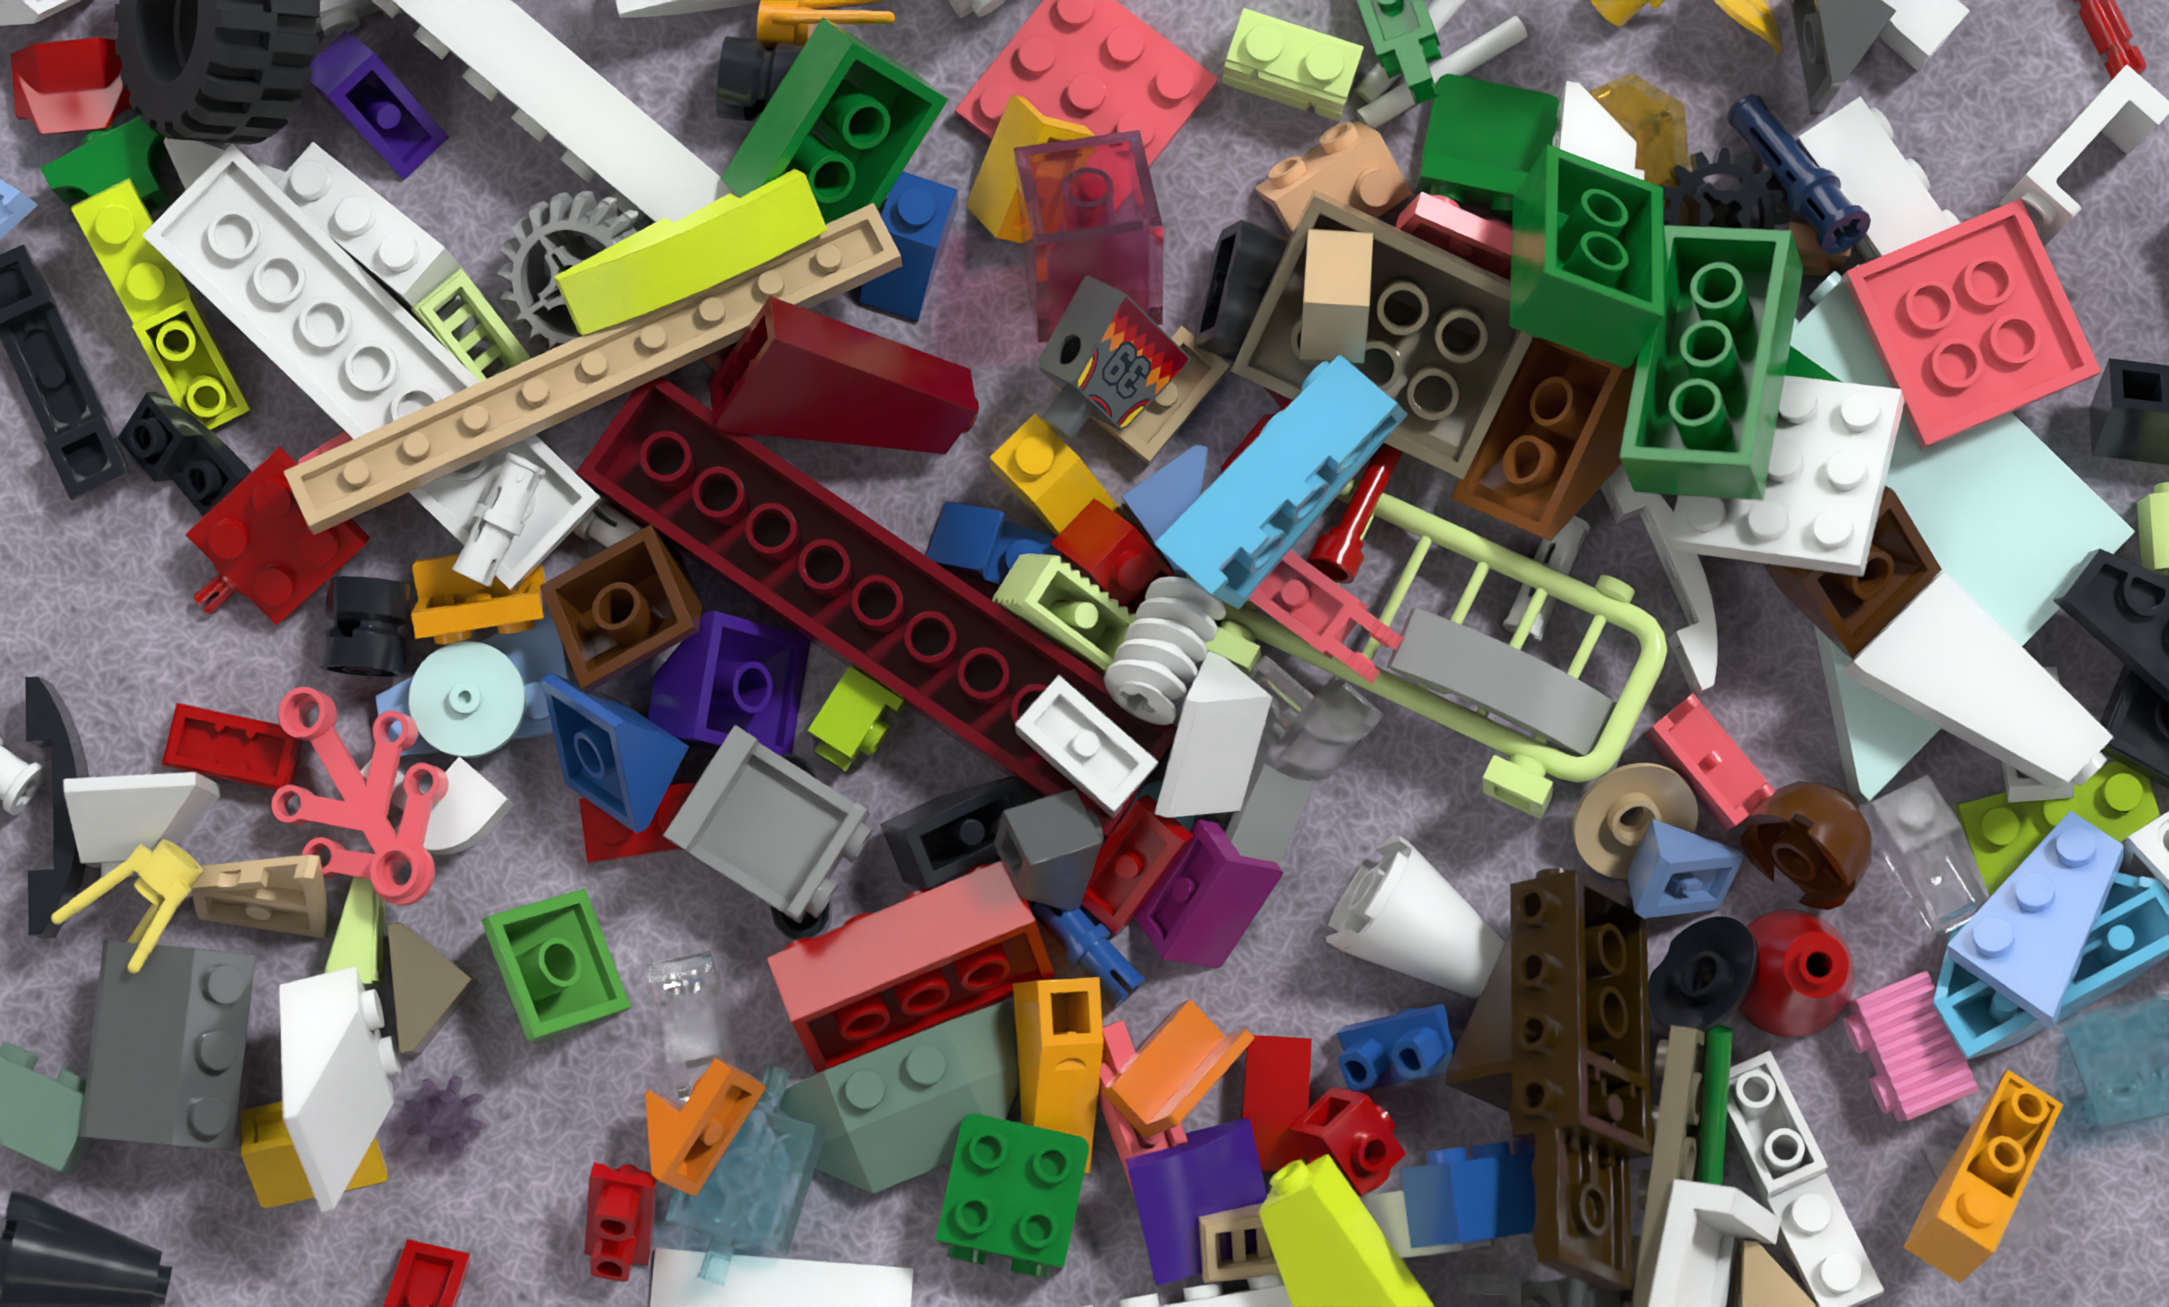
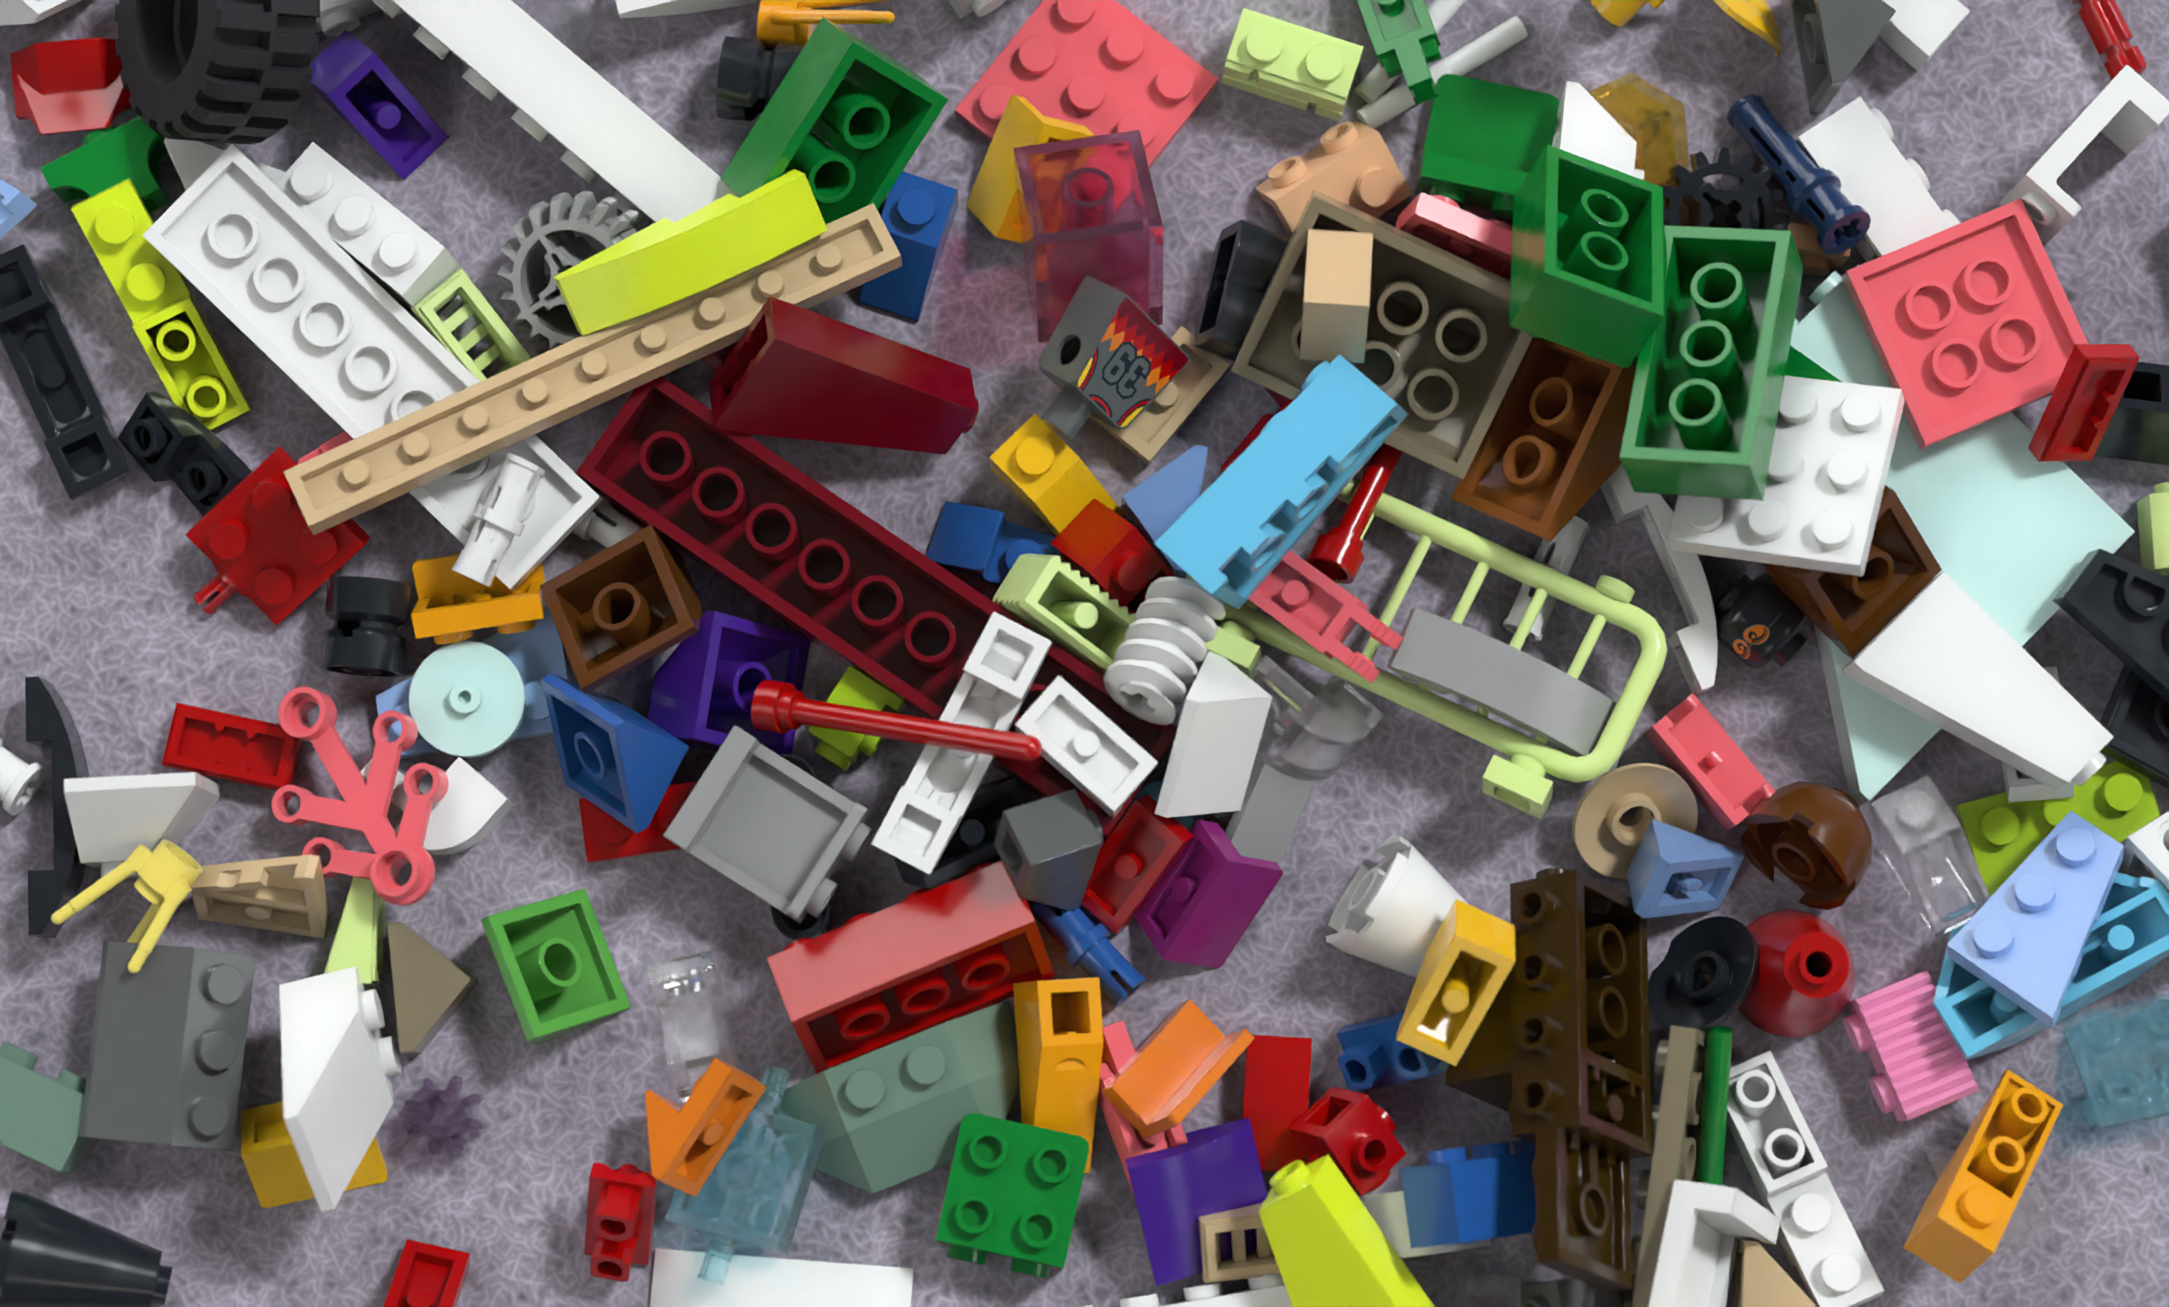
none -> red piece [751,679,1042,762]
none -> white slope [871,611,1052,875]
none -> yellow slope [1396,899,1515,1066]
none -> black head [1714,574,1807,668]
none -> red plate [2028,344,2140,462]

